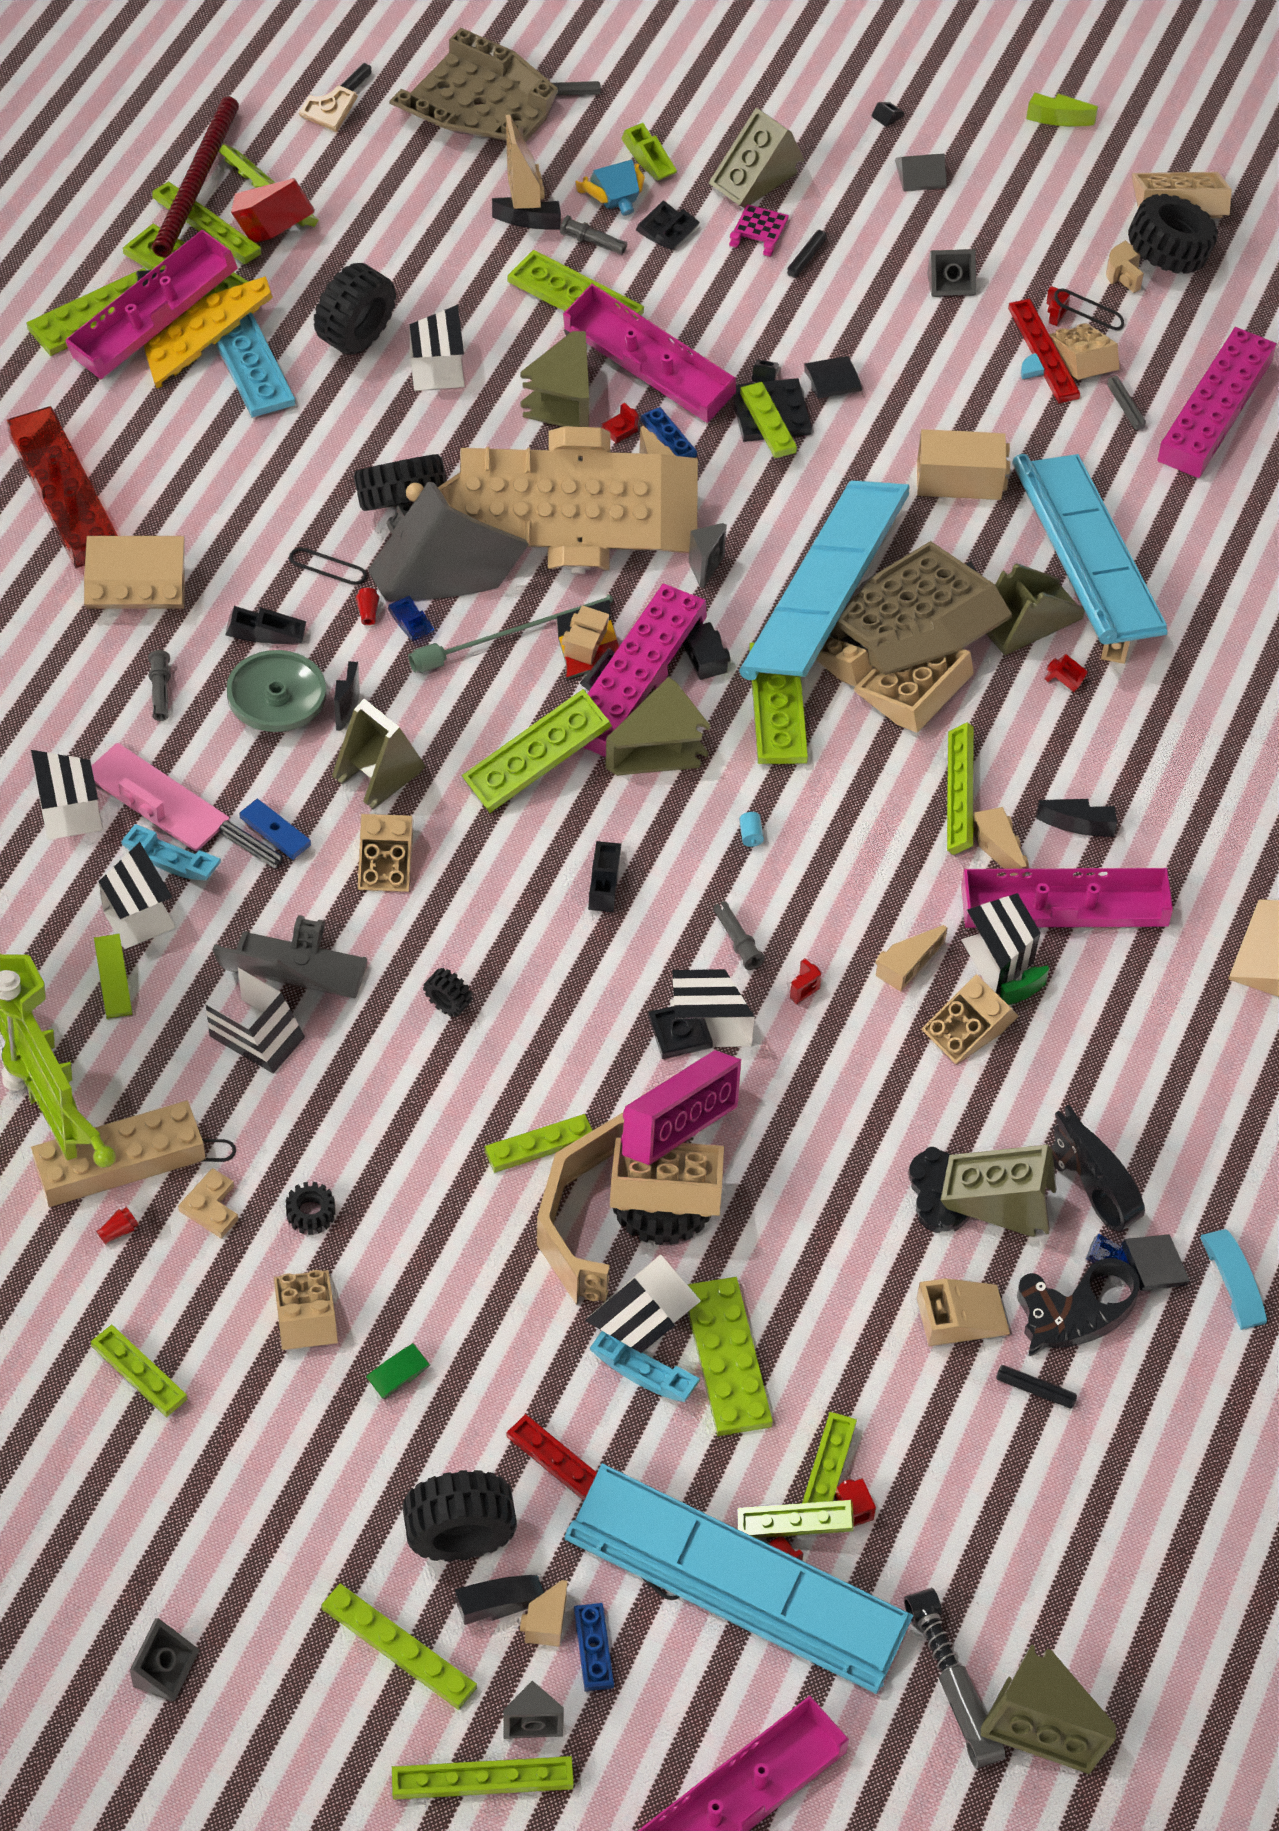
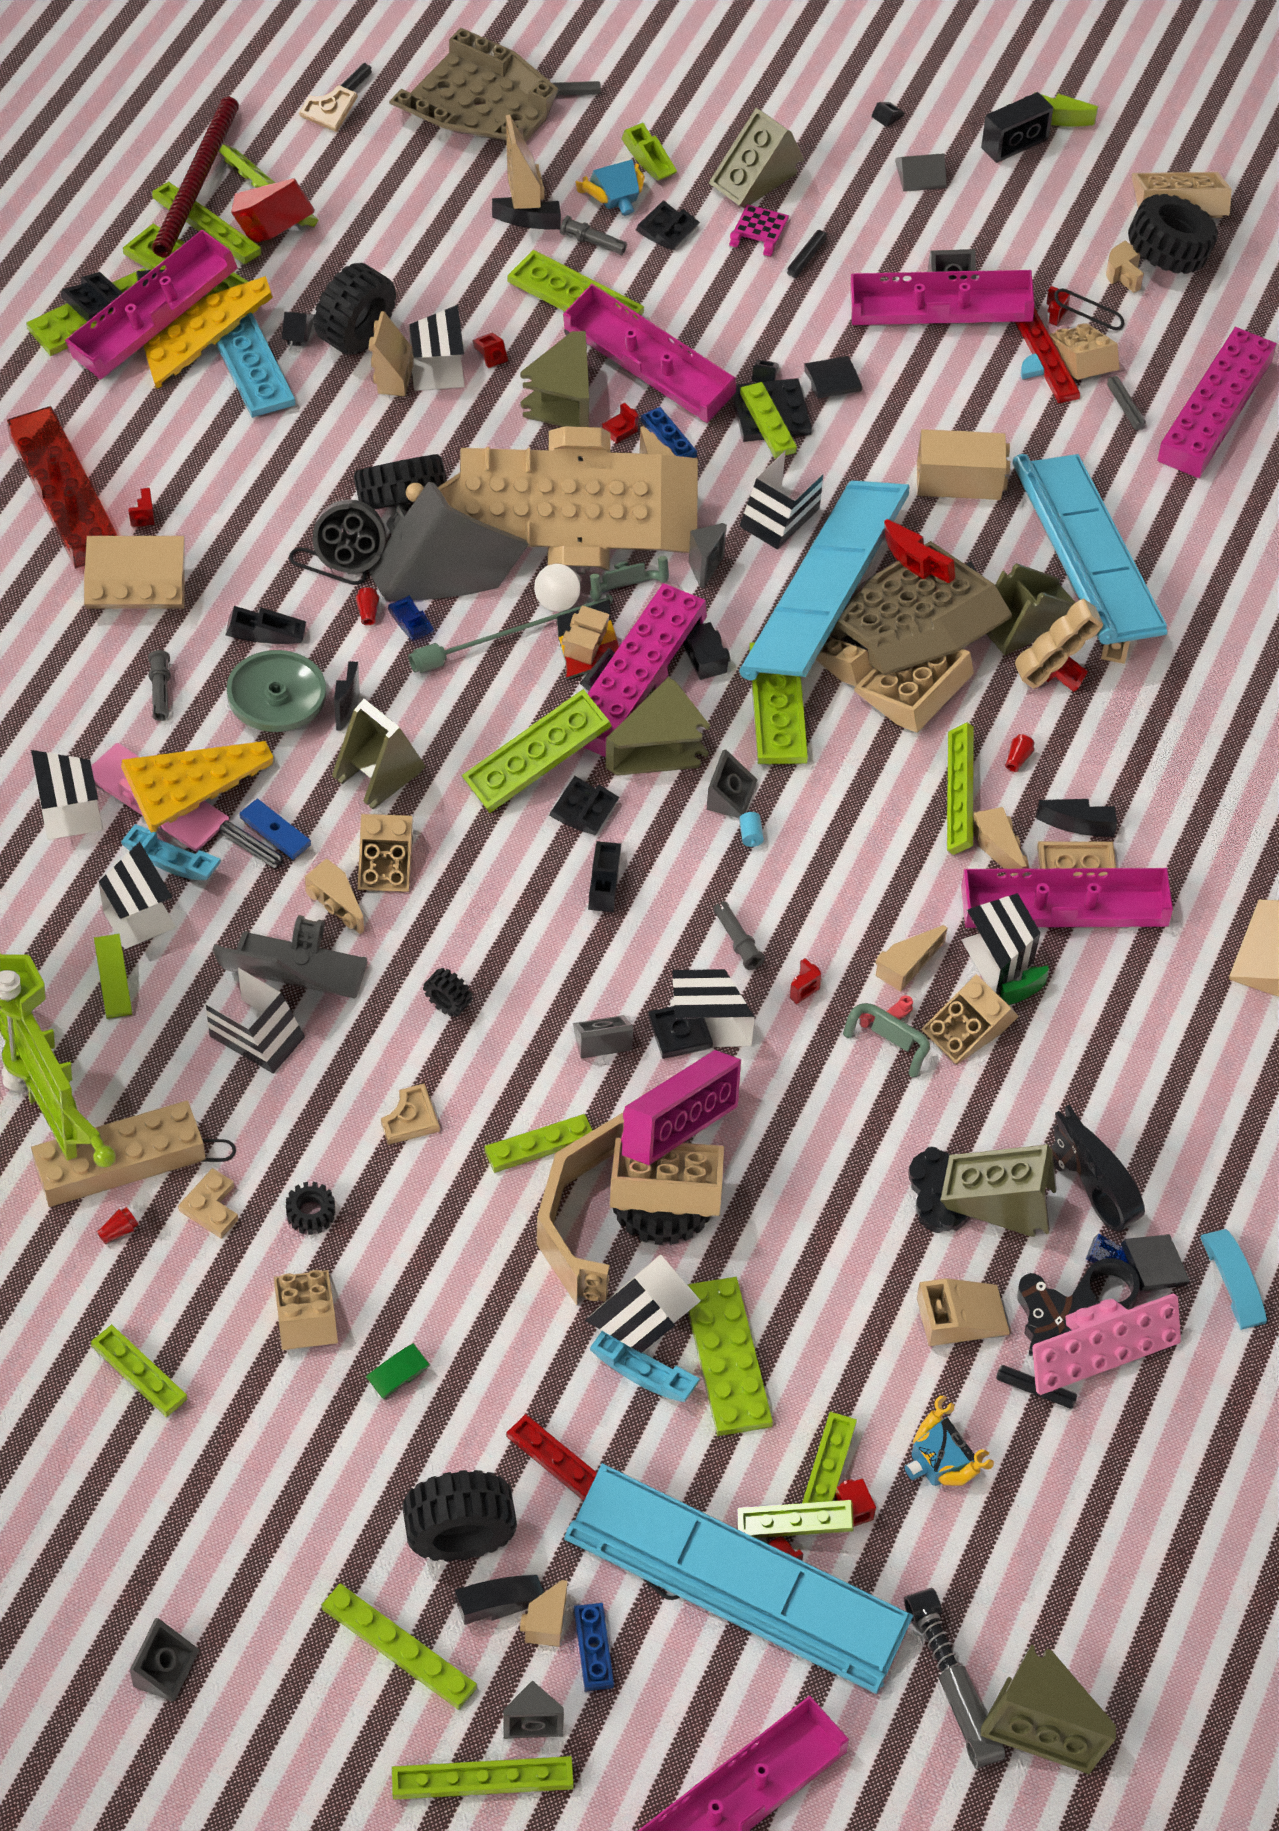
none -> black slope [61,272,123,322]
none -> yellow wing [121,741,274,833]
none -> red bracket [128,488,155,527]
none -> black slope [281,312,314,346]
none -> tan slope [305,858,364,934]
none -> dark grey cylinder [312,499,386,574]
none -> tan slope [369,311,414,396]
none -> tan tile [381,1083,440,1145]
none -> red bracket [472,332,508,368]
none -> white dish [534,564,581,612]
none -> black slope [549,775,620,835]
none -> dark grey slope [573,1015,633,1059]
none -> sand green piece [590,556,669,601]
none -> dark grey slope [706,749,758,818]
none -> sticker [739,451,824,550]
none -> sand green piece [843,1003,930,1077]
none -> dark pink piece [850,270,1034,325]
none -> coral arm [859,995,913,1028]
none -> red slope [884,519,955,583]
none -> torso [905,1396,994,1486]
none -> black brick [981,92,1054,163]
none -> red cone [1005,734,1035,772]
none -> tan brick [1015,599,1103,689]
none -> bright pink bracket [1032,1293,1181,1395]
none -> tan tile [1037,841,1116,876]

